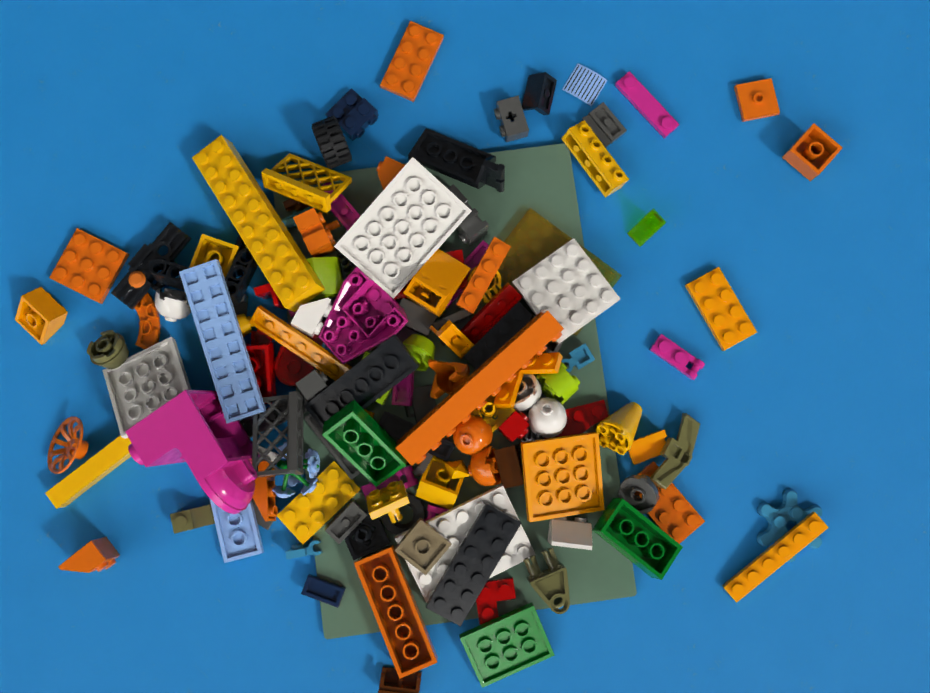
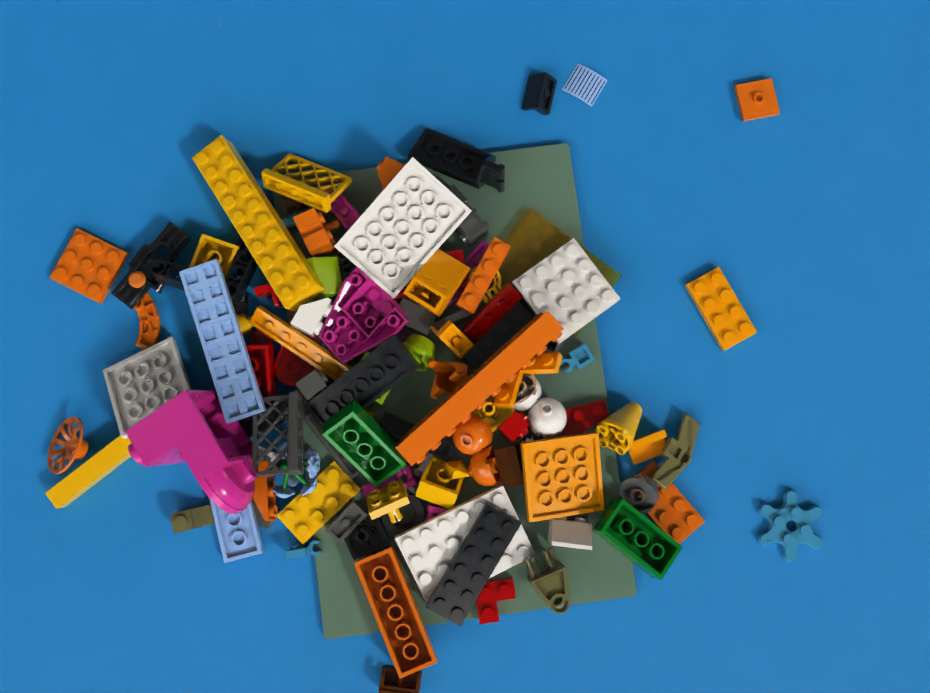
light orange slope [15,287,68,345] -> none
orange slope [58,537,120,573] -> none
olive cone [87,330,129,369] -> none
white cylinder [154,288,191,322] -> none
dark blue tile [301,574,346,608] -> none
black tyre [312,116,352,169] -> none
dark blue plate [326,88,379,141] -> none
orange plate [380,21,444,102] -> none
dark pink plate [392,371,414,406] -> none
dark tan plate [394,518,452,576] -> none
dark grey piece [404,384,437,424] -> none
green plate [459,602,555,688] -> none
dark grey brick [494,96,529,143] -> none
lime brick [535,362,580,405] -> none
yellow brick [561,120,629,198] -> none
dark grey plate [582,102,627,148] -> none
dark pink plate [615,71,680,139] -> none
clear neon green slope [627,208,666,247] -> none
dark pink plate [649,334,705,380] -> none
light orange plate [722,511,829,603] -> none
orange brick [782,123,843,181] -> none

